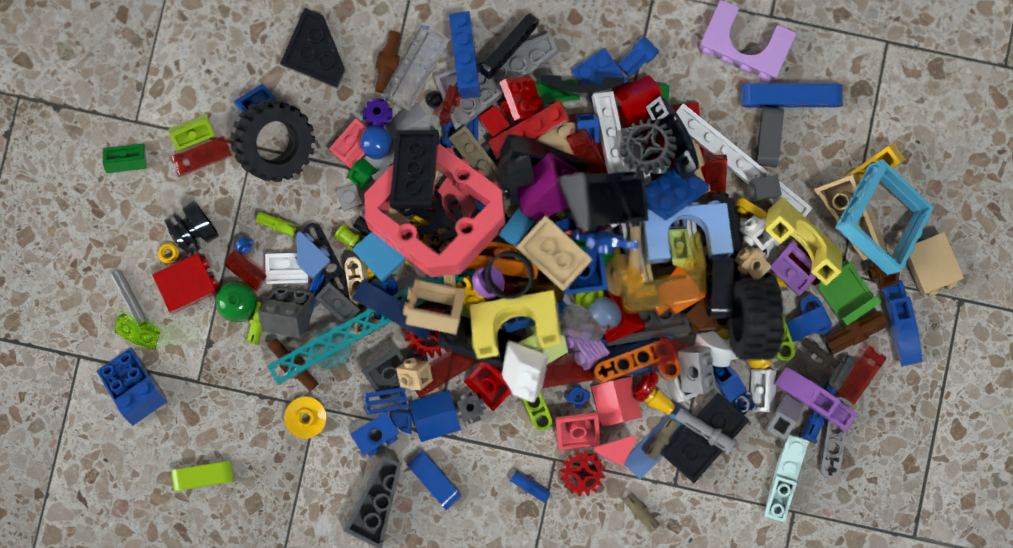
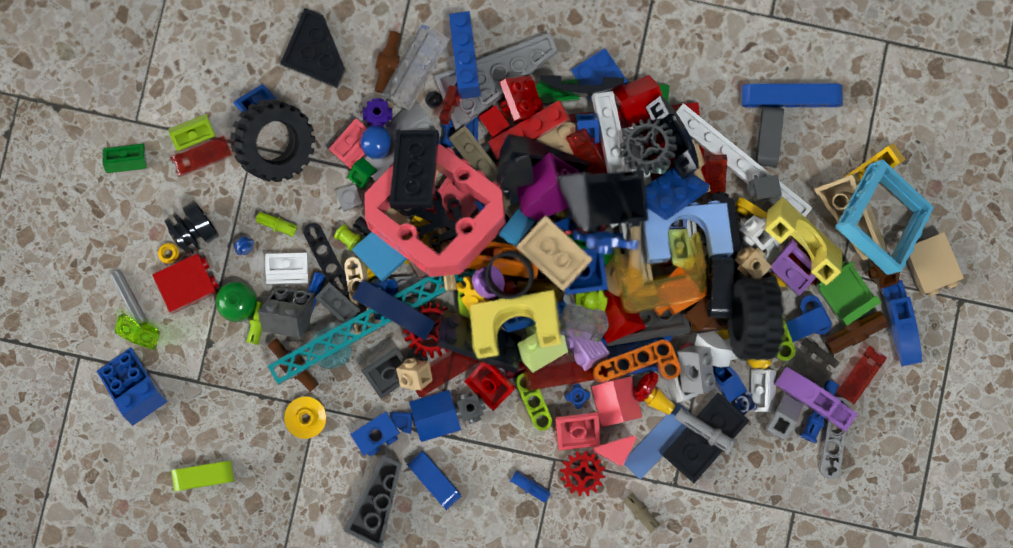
clear red plate [224,250,267,292] -> none
medium blue slope [297,231,331,280] -> none
blue tile [363,388,408,415] -> none
tan window [403,279,465,334] -> none
black beam [480,13,539,79] -> none
white slope [502,341,549,402] -> none
sand blue hair [589,298,622,329] -> none
blue piece [617,36,660,78] -> none
dark tan pin [645,418,679,461] -> none
clear red plate [653,335,681,376] -> none
lavender arch [698,0,796,82] -> none
light aqua slope [764,434,809,522] -> none
dark grey axle [829,355,855,390] -> none

